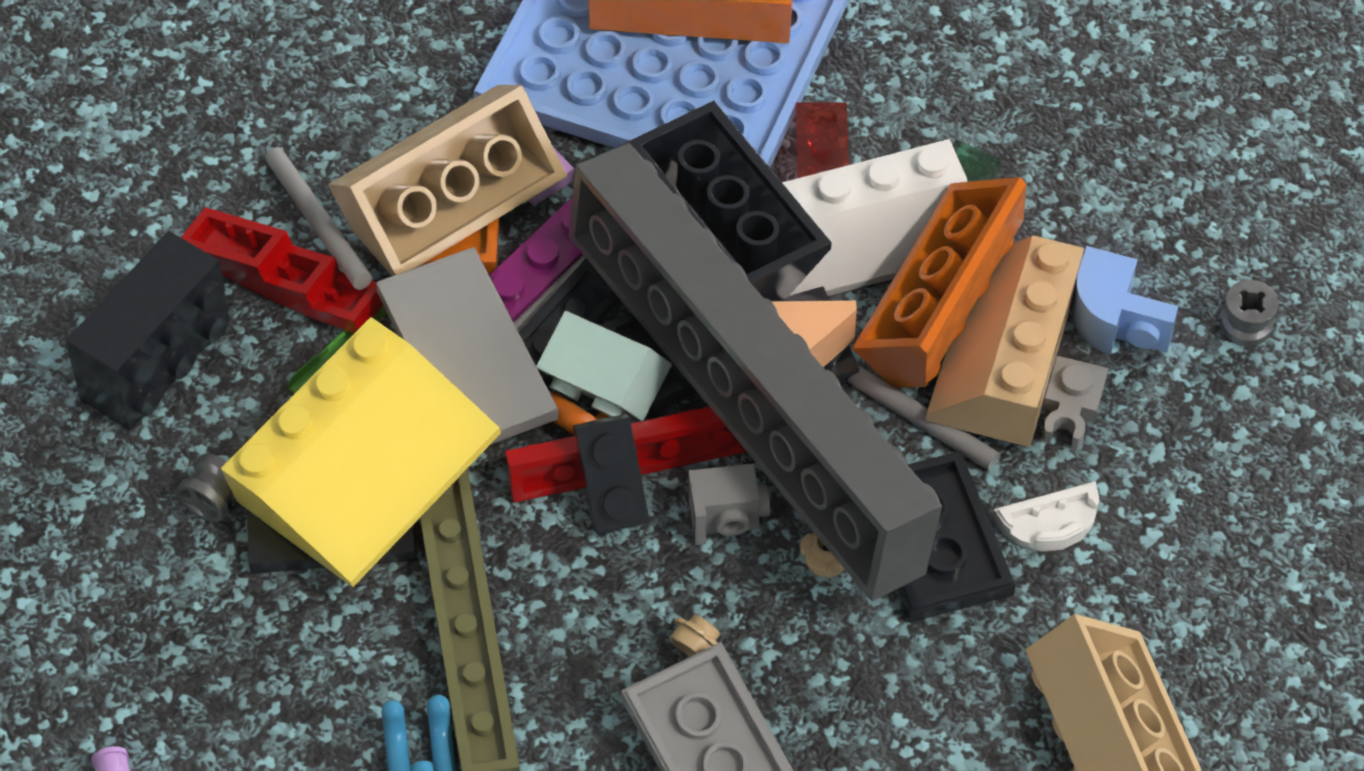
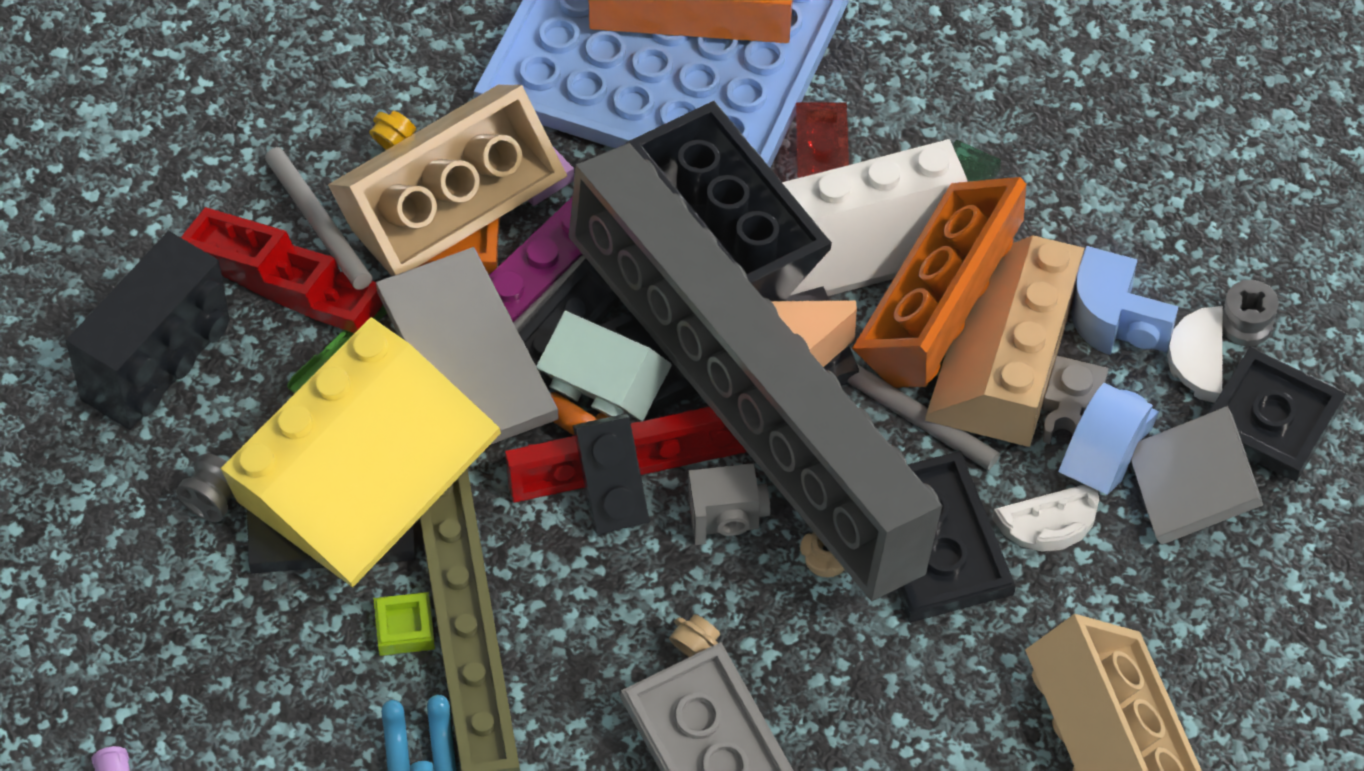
none -> yellow plate [369,111,416,150]
none -> lime tile [373,592,435,656]
none -> light blue brick [1058,383,1159,495]
none -> light grey tile [1131,406,1263,545]
none -> white tile [1167,306,1223,403]
none -> black plate [1208,347,1346,482]

